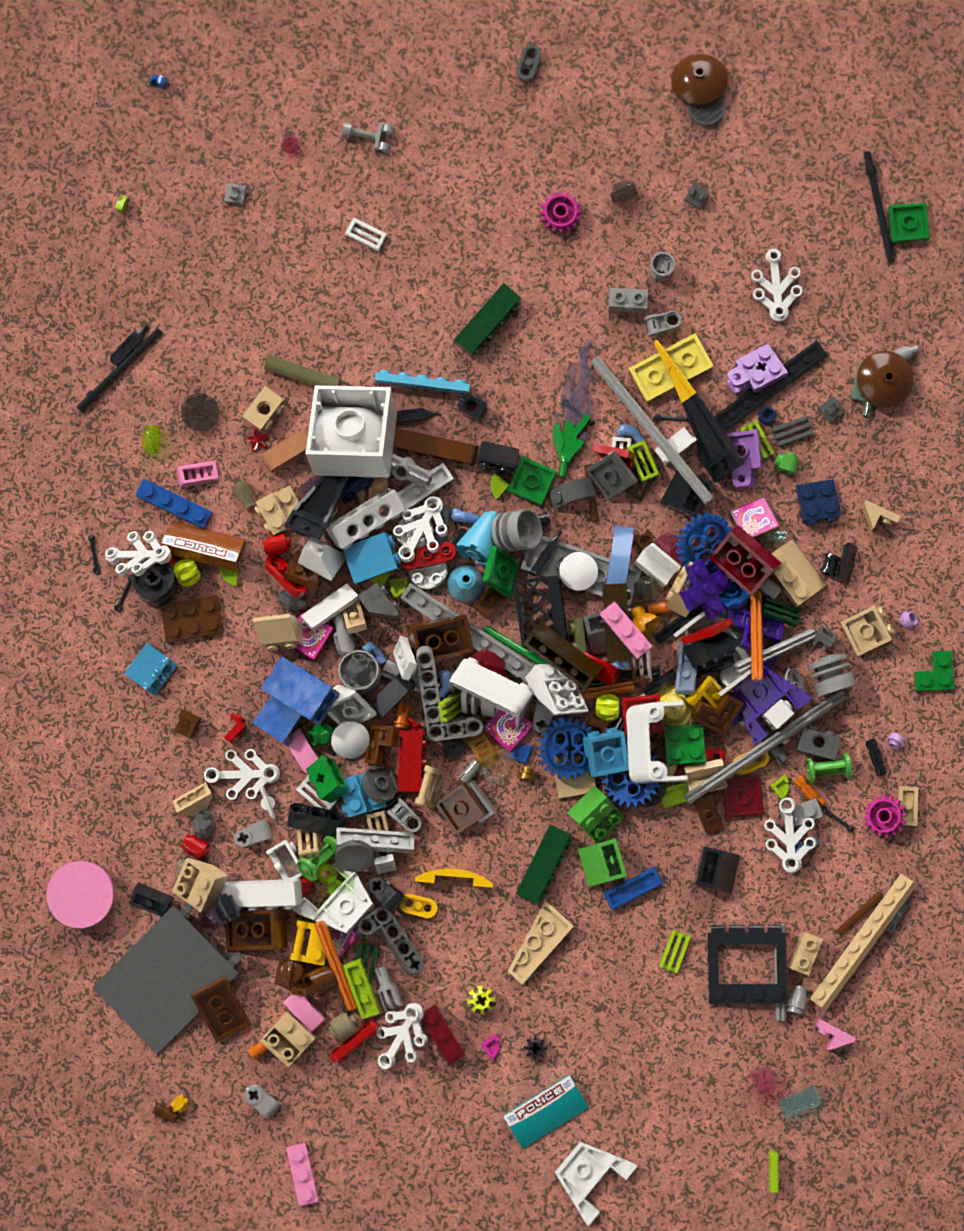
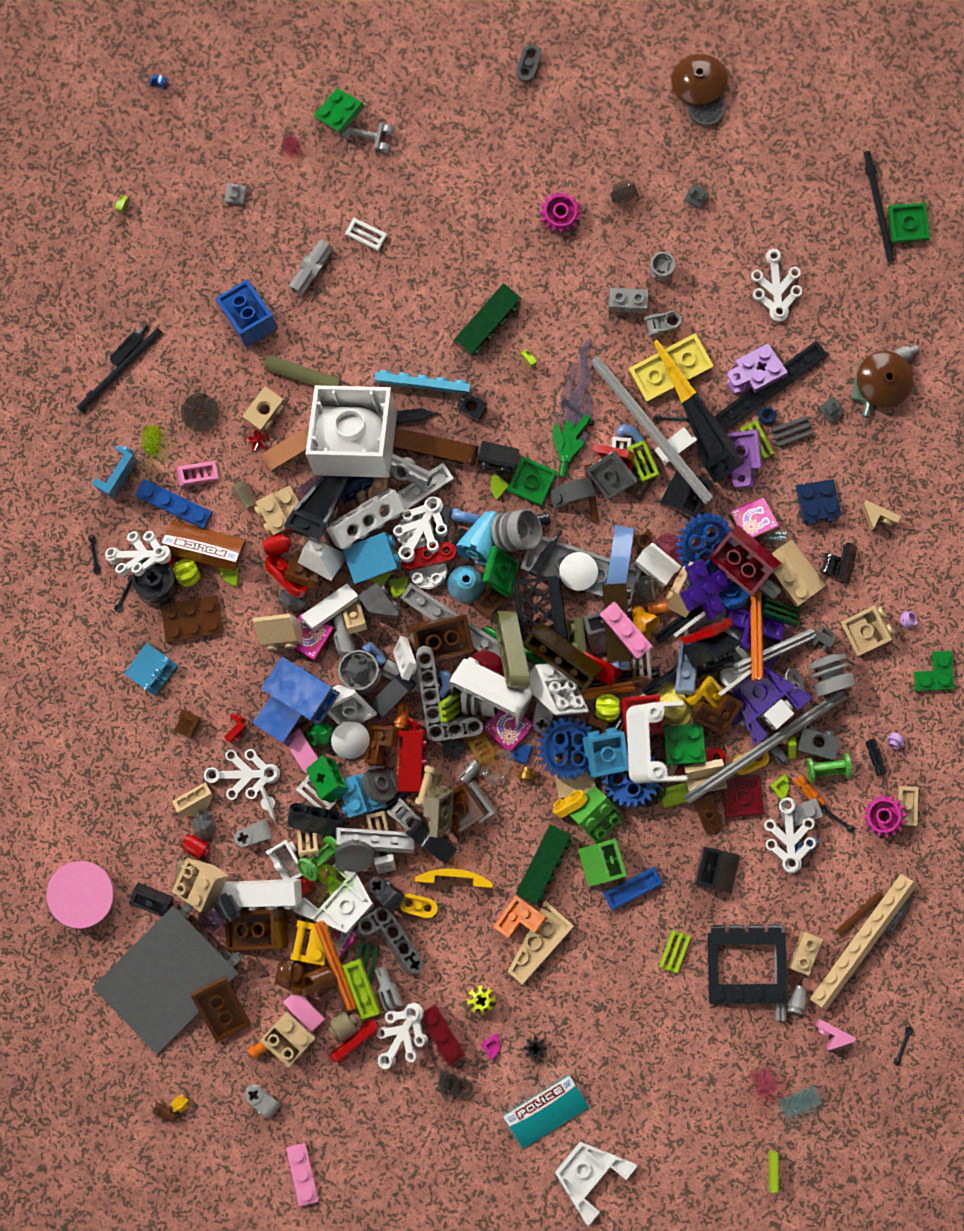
bright green plate [775,452,800,475] -> none
none -> dark azure panel [92,445,138,499]
none -> blue slope [215,279,278,347]
none -> light grey piece [289,239,334,296]
none -> green plate [314,88,365,135]
none -> black piece [405,818,457,865]
none -> dark tan plate [422,786,454,837]
none -> clear smoke piece [435,1071,474,1097]
none -> beam [494,611,529,689]
none -> orange plate [494,895,547,939]
none -> lime tile [521,349,537,368]
none -> yellow plate [553,790,588,818]
none -> lime tile [786,734,797,759]
none -> black hinge [893,1027,913,1066]

